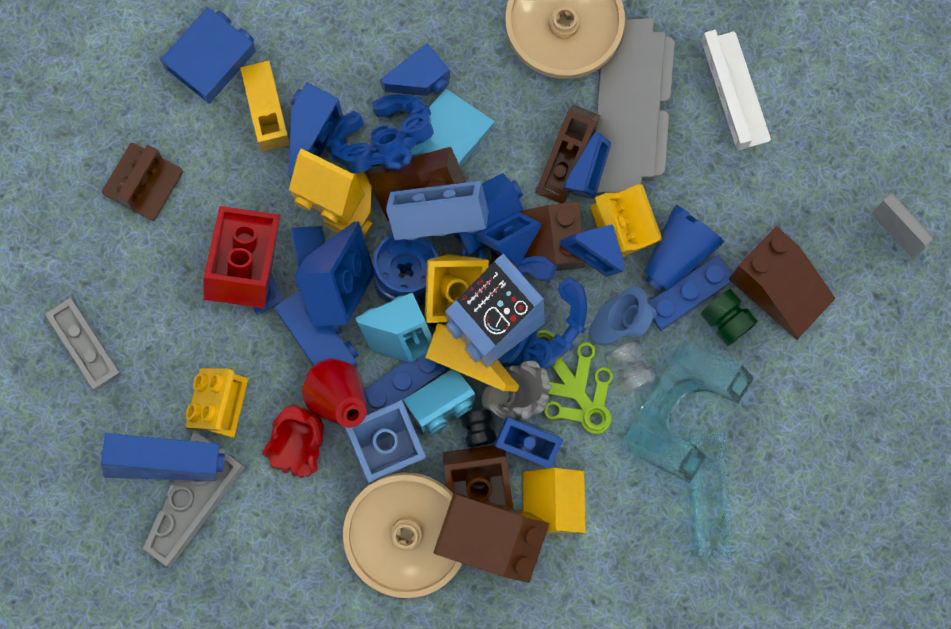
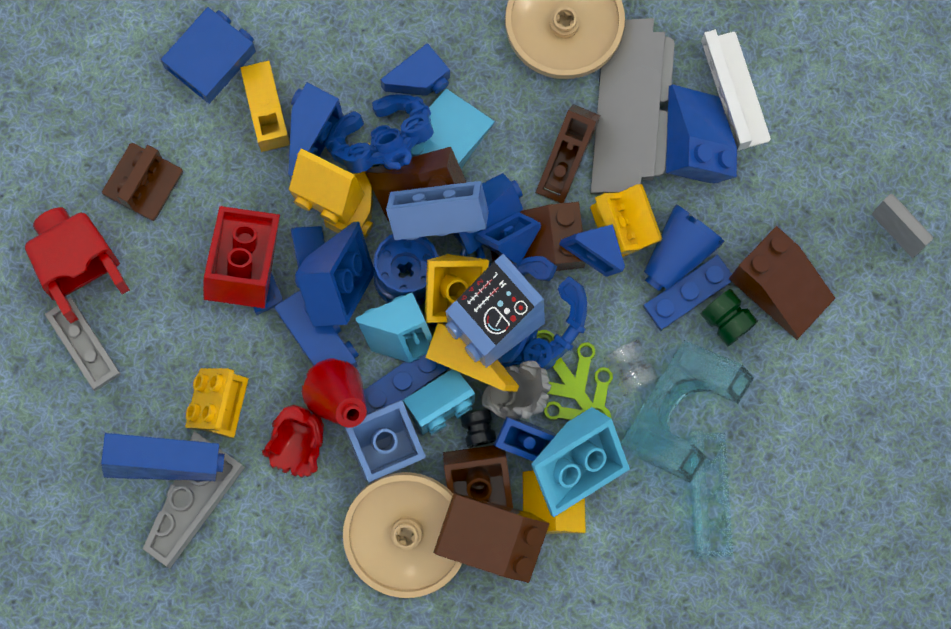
blue slope [564,132,611,199] -> none
medium blue piece [589,287,657,345] -> none
none -> red piece [25,207,130,324]
none -> medium azure slope [531,407,630,517]
none -> blue slope [666,84,737,183]

